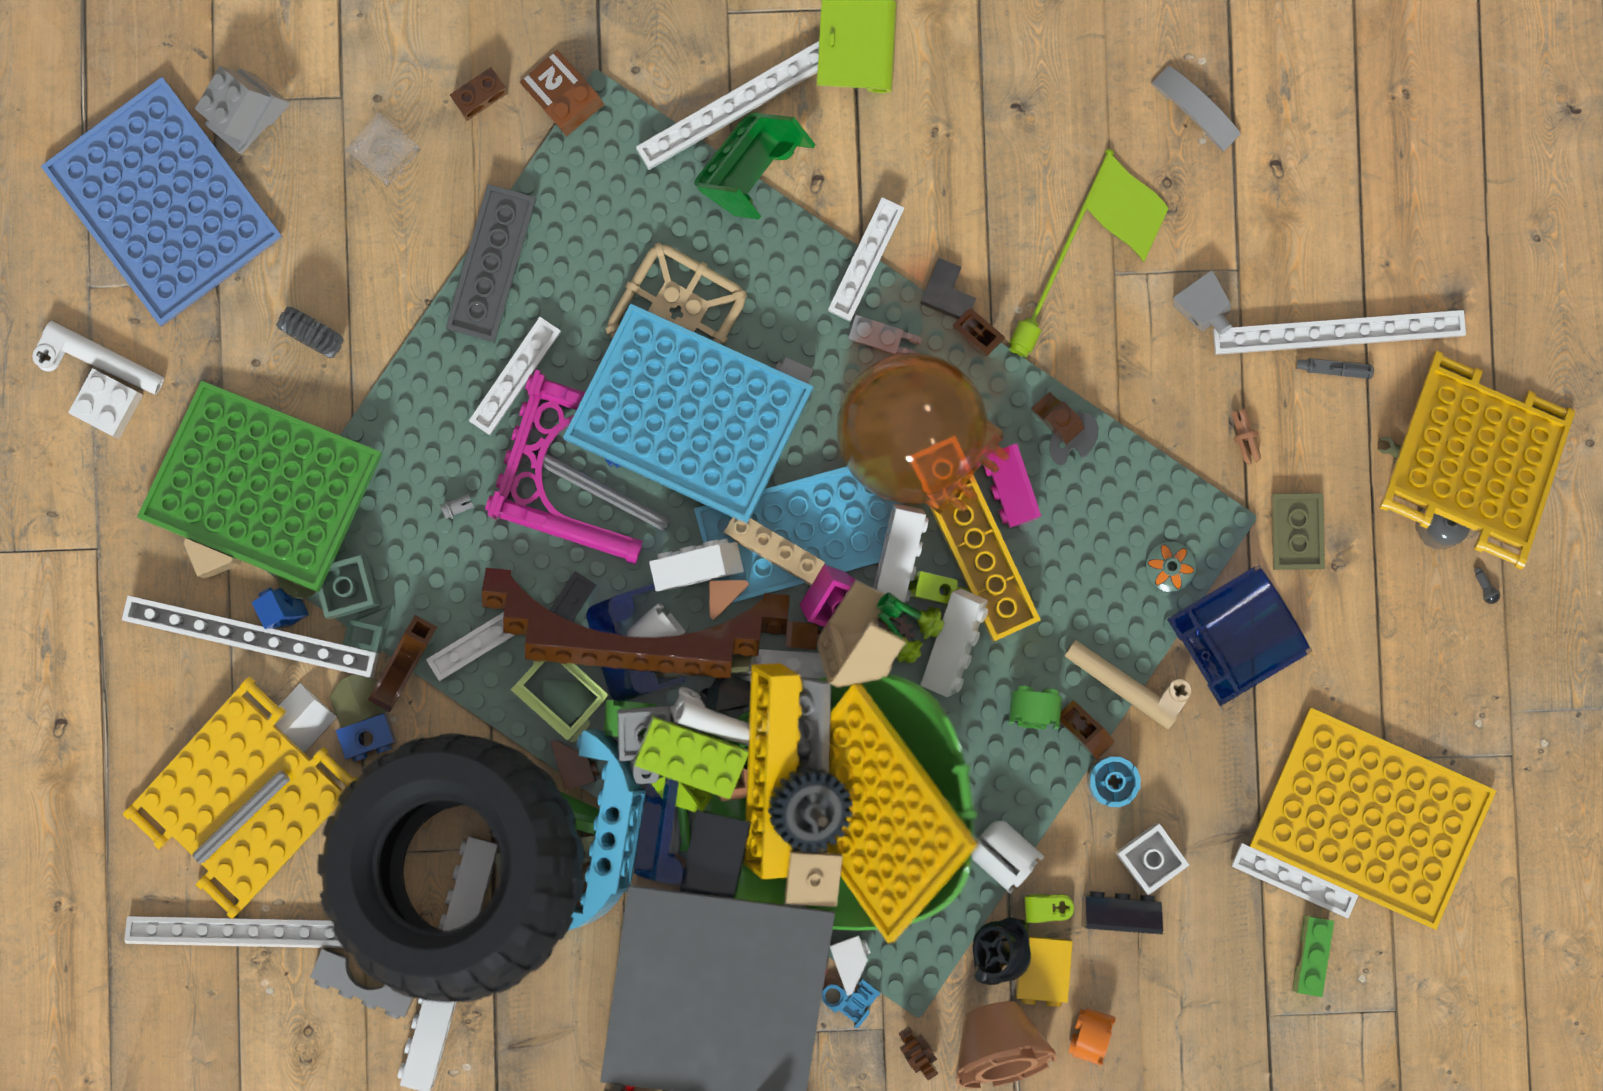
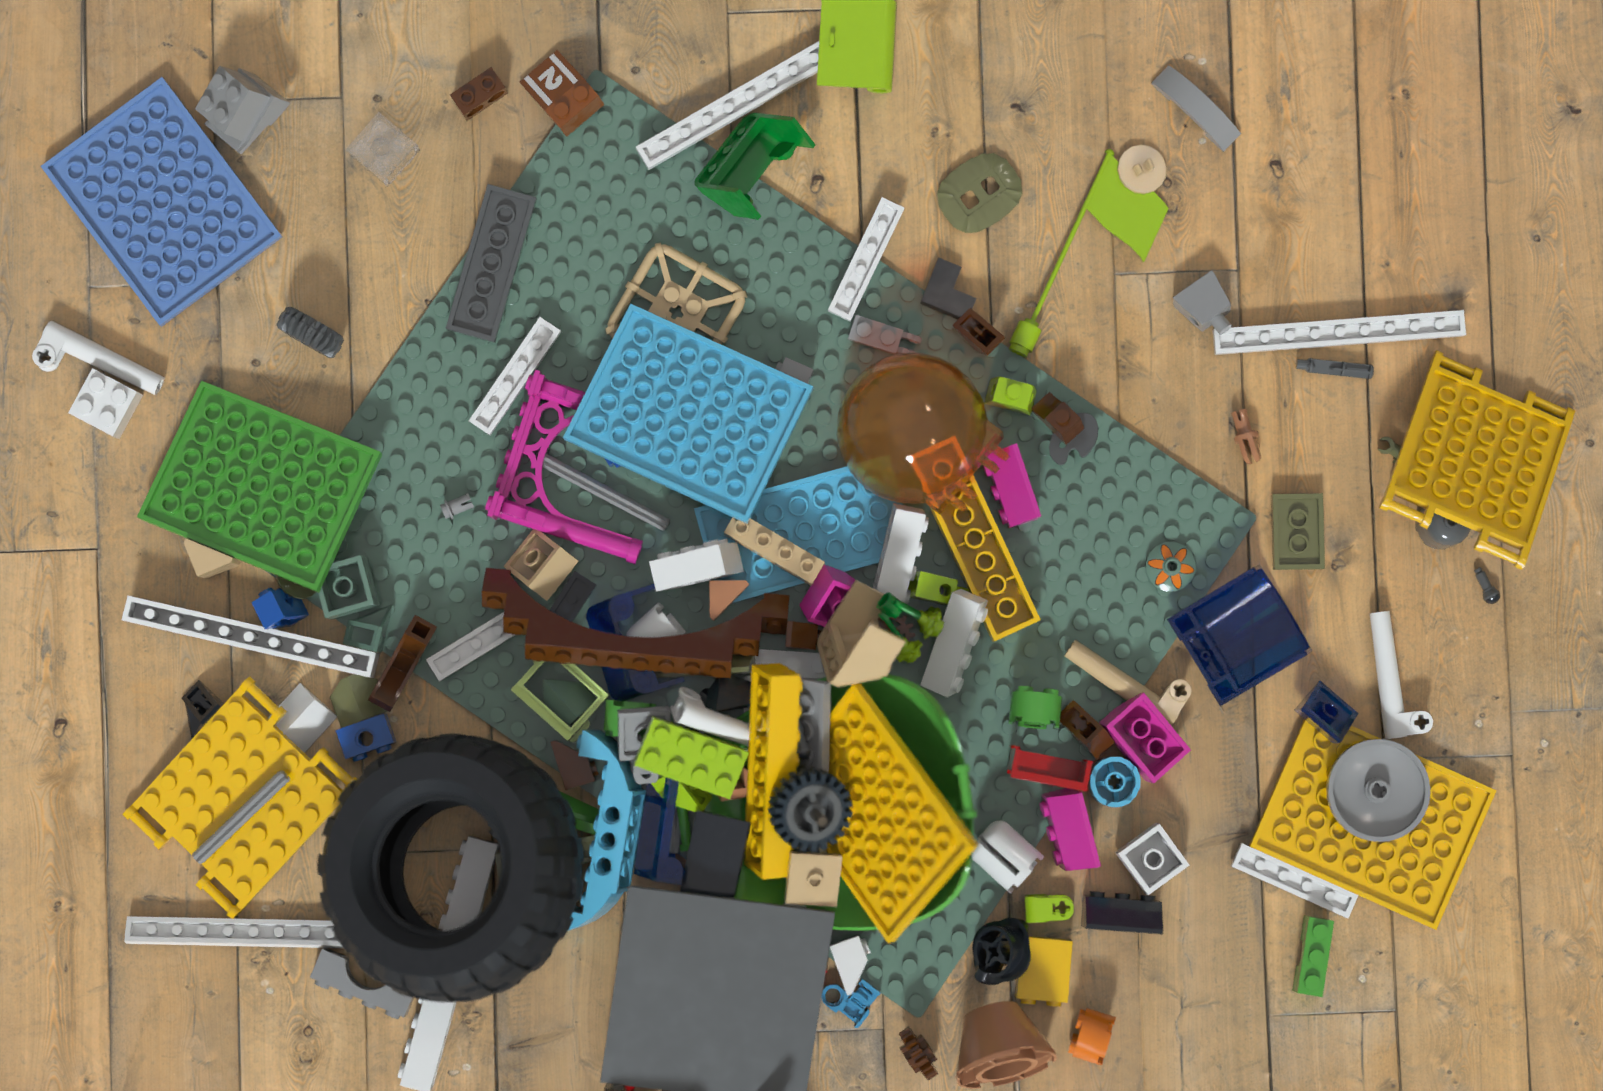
none -> black slope [181,680,224,739]
none -> tan slope [503,529,578,601]
none -> olive piece [937,153,1023,233]
none -> lime torso [984,376,1037,416]
none -> red piece [1007,745,1094,792]
none -> dark pink slope [1040,788,1101,871]
none -> dark pink slope [1099,692,1191,784]
none -> tan piece [1117,145,1167,194]
none -> clear blue slope [1294,681,1359,743]
none -> light grey dish [1326,739,1430,842]
none -> white axle [1370,611,1433,739]

